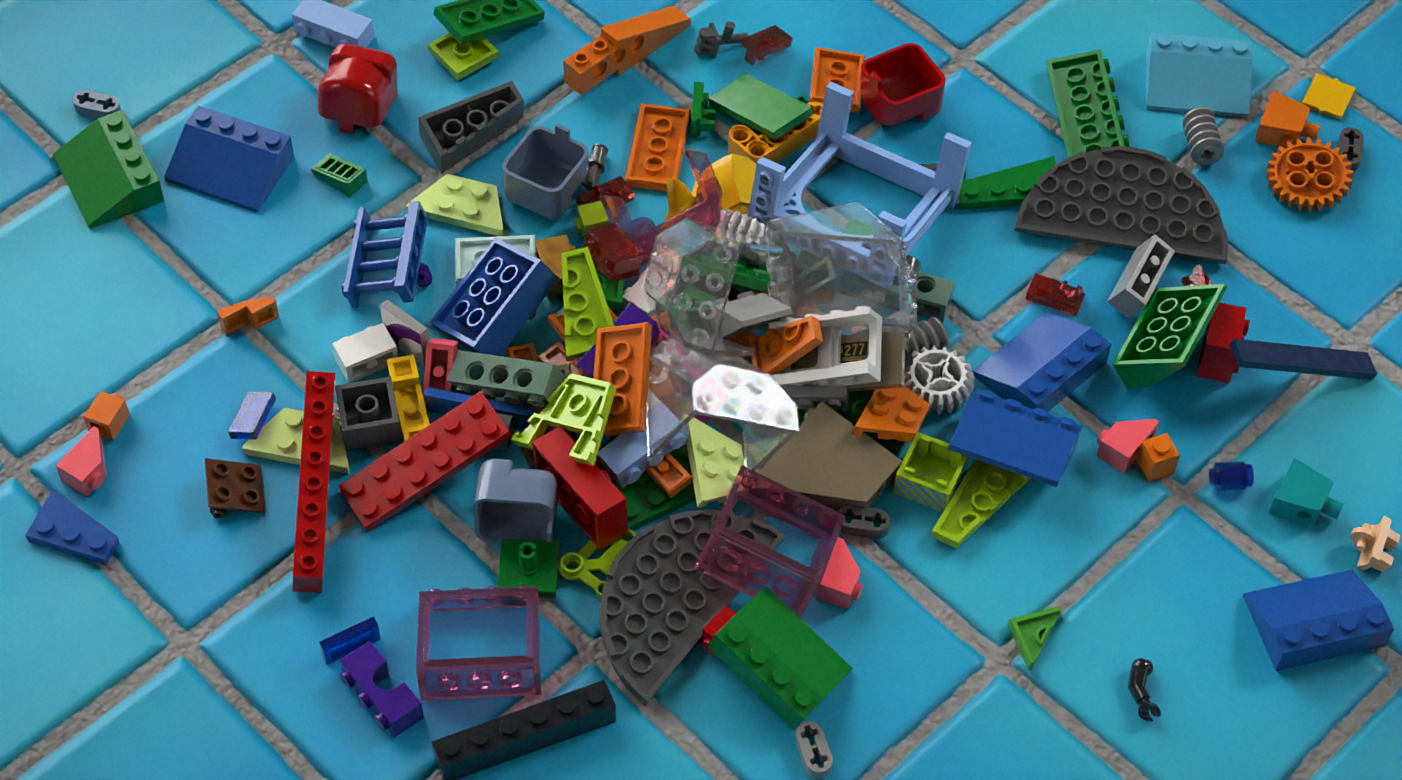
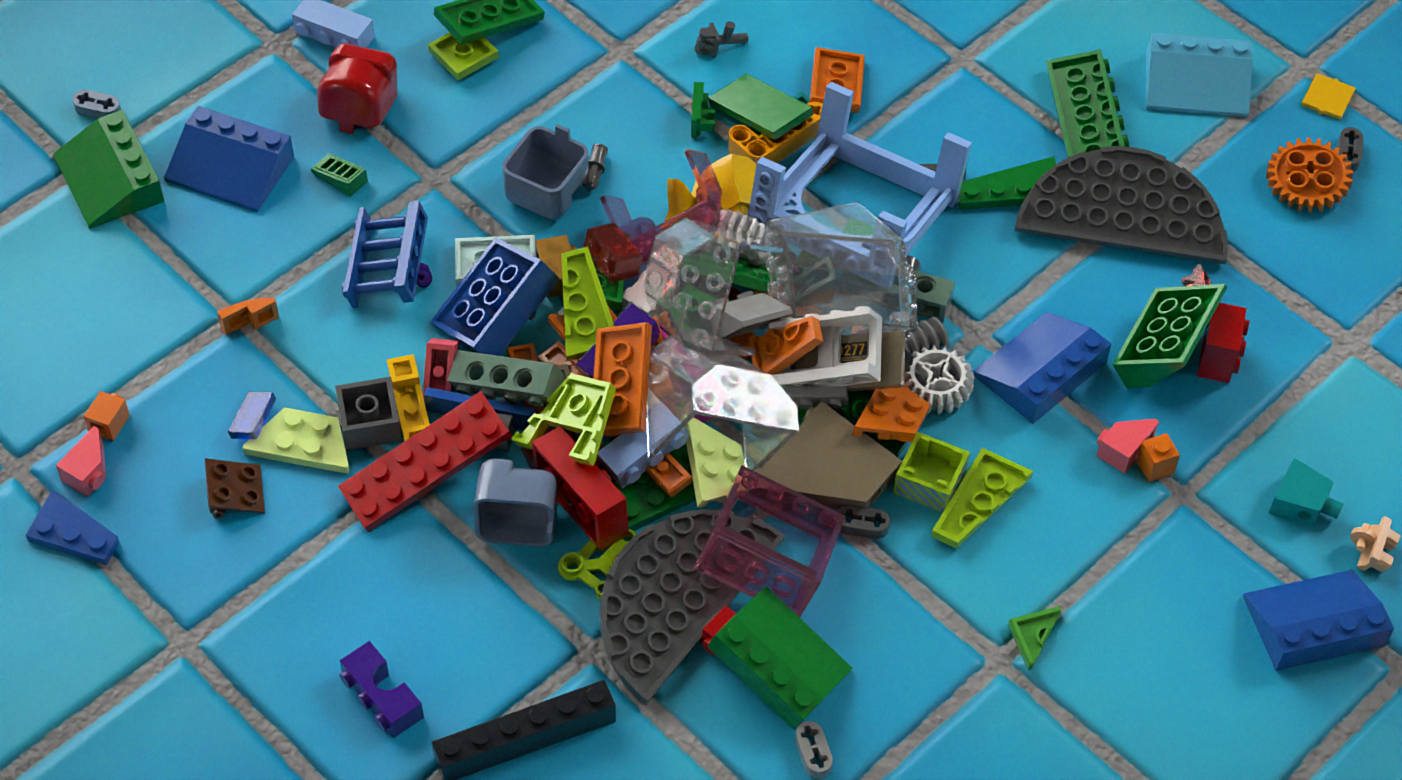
red brick [292,371,335,593] -> none
clear blue tile [319,616,381,665] -> none
white brick [332,323,398,383] -> none
tile [380,300,429,367] -> none
yellowish green wing [406,174,504,236] -> none
clear pink windscreen [416,585,542,700] -> none
dark grey wedge [418,81,524,174] -> none
green tile [497,539,560,598] -> none
orange brick [563,6,691,95] -> none
lime brick [574,199,615,242] -> none
clear red plate [575,176,634,210] -> none
orange tile [624,103,691,192] -> none
clear red plate [741,25,793,65] -> none
coral slope [816,537,863,610] -> none
red piece [860,43,946,126] -> none
blue slope [948,390,1082,487] -> none
clear red plate [1026,273,1086,316] -> none
light grey brick [1107,234,1175,318] -> none
black arm [1128,658,1161,721] -> none
light grey piece [1182,107,1224,165] -> none
clear blue brick [1209,461,1254,491] -> none
dark blue tile [1229,339,1377,380] -> none
orange torso [1255,91,1321,147] -> none

